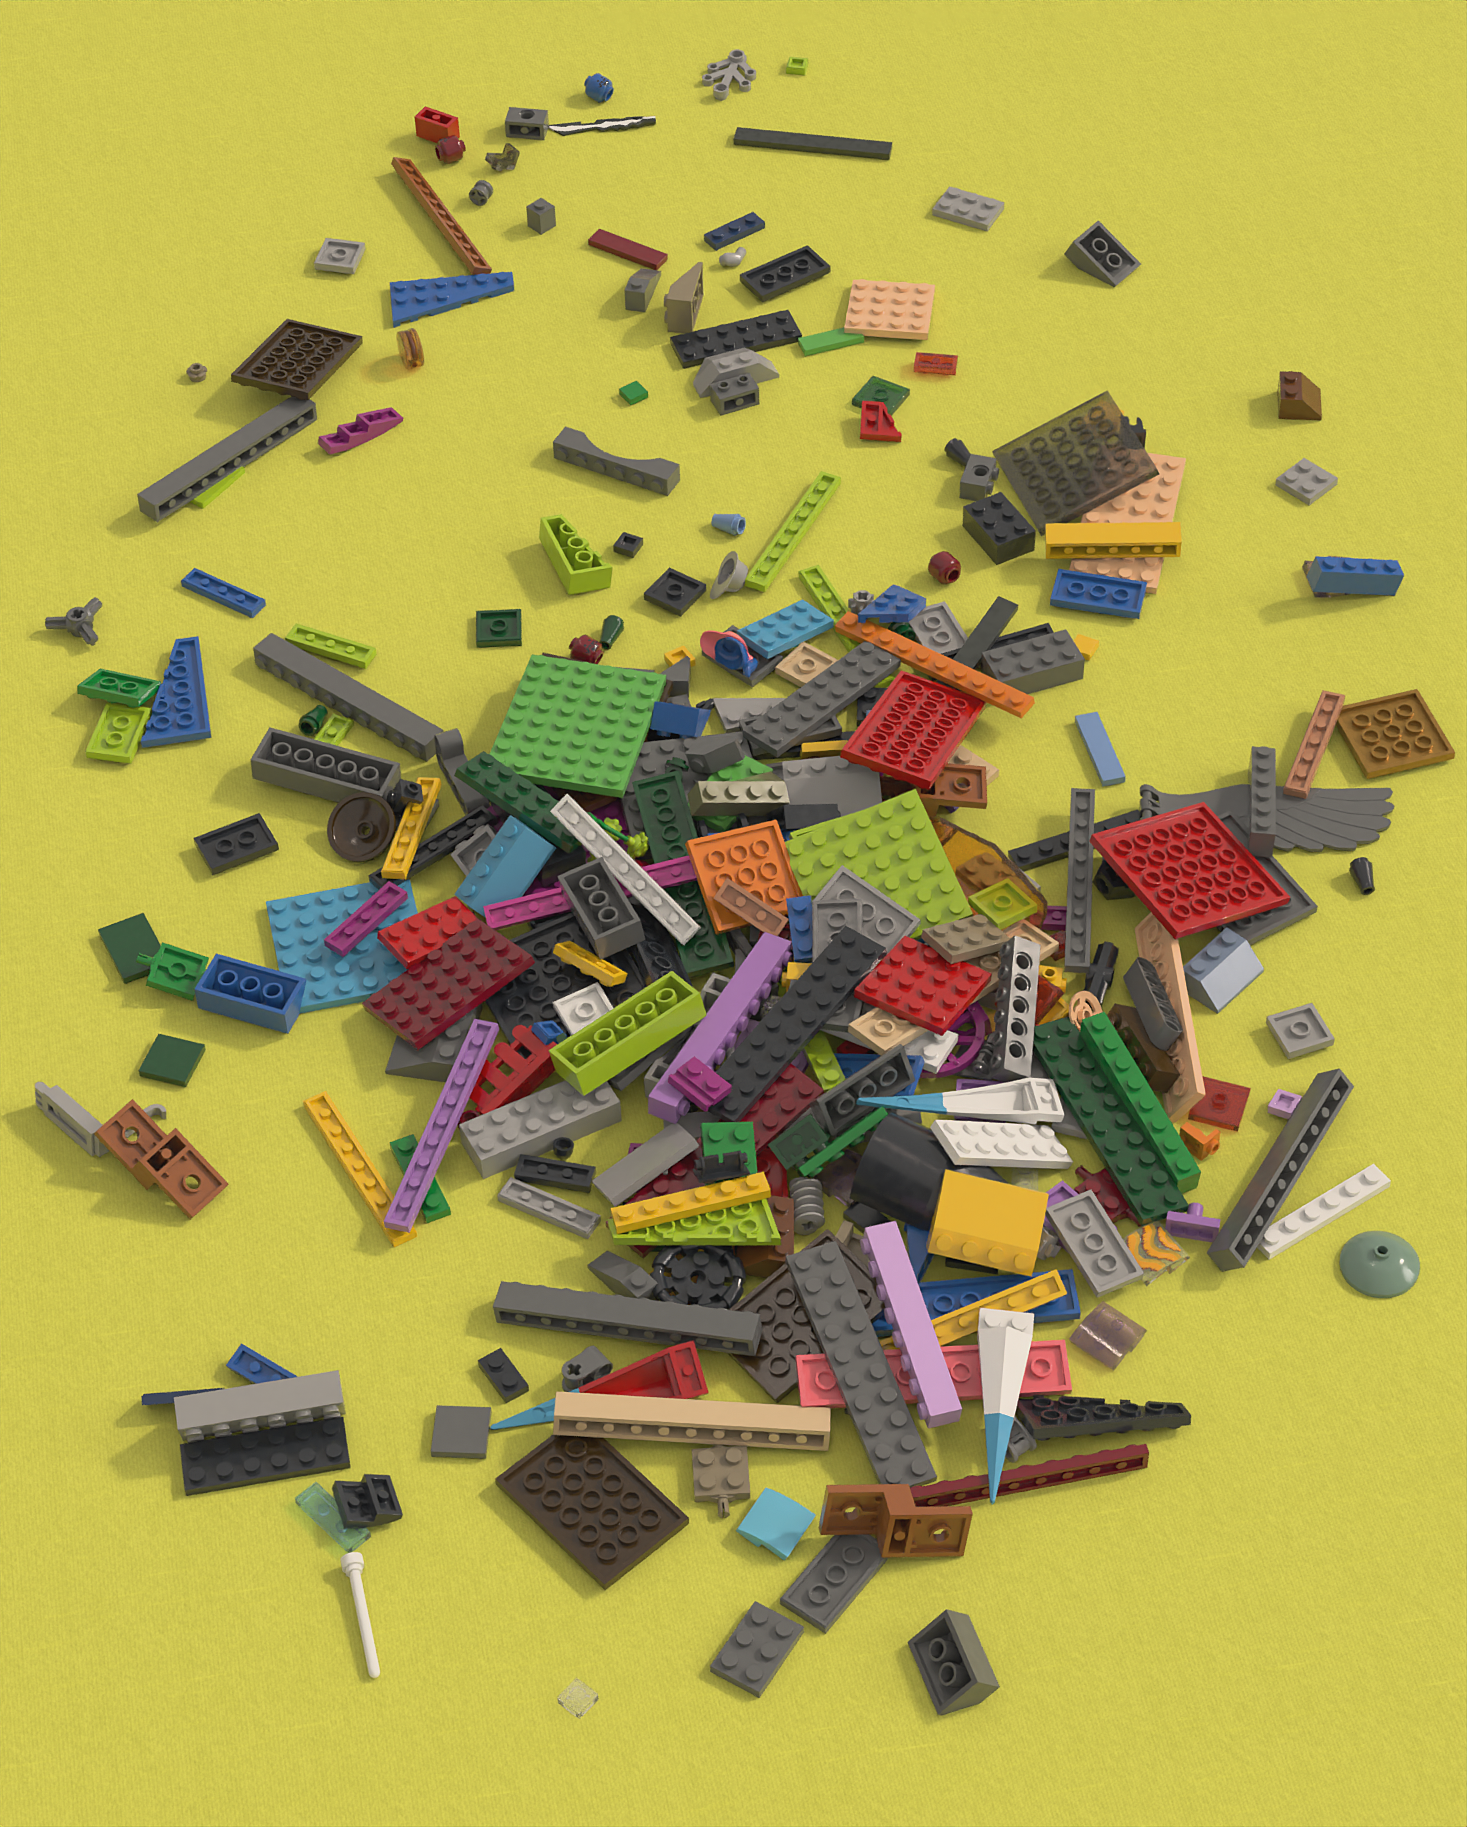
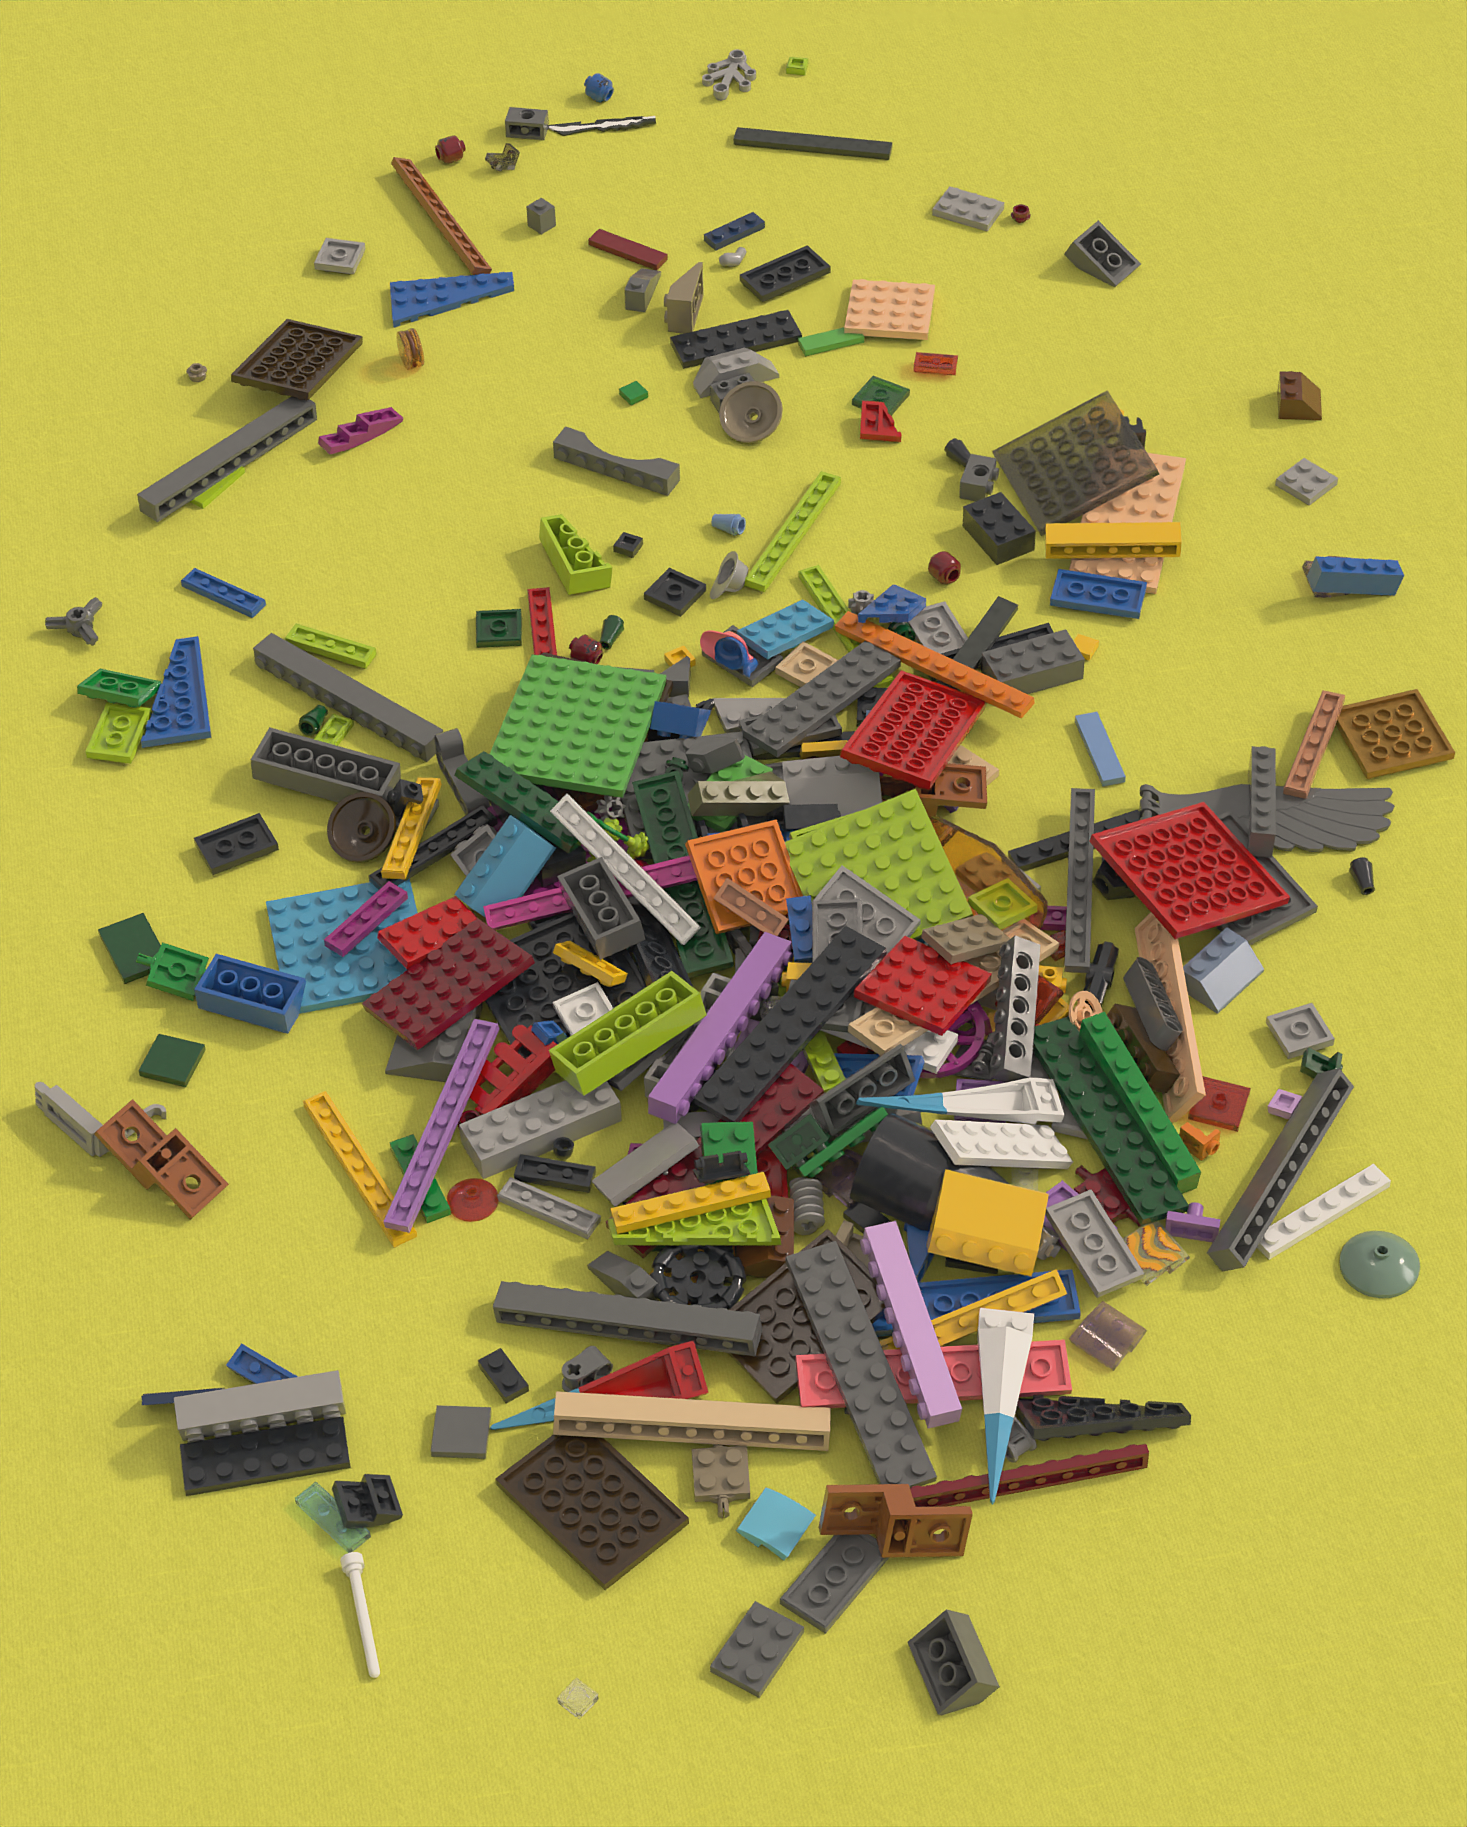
red brick [414,106,460,143] -> none
dark grey wheel [469,180,493,206] -> none
magenta plate [668,1056,732,1112] -> none
none -> clear red dish [447,1178,499,1222]
none -> red tile [527,587,557,655]
none -> light grey gear [595,795,626,822]
none -> dark tan dish [719,381,783,443]
none -> dark red plate [1011,204,1031,223]
none -> dark green bracket [1300,1048,1343,1078]

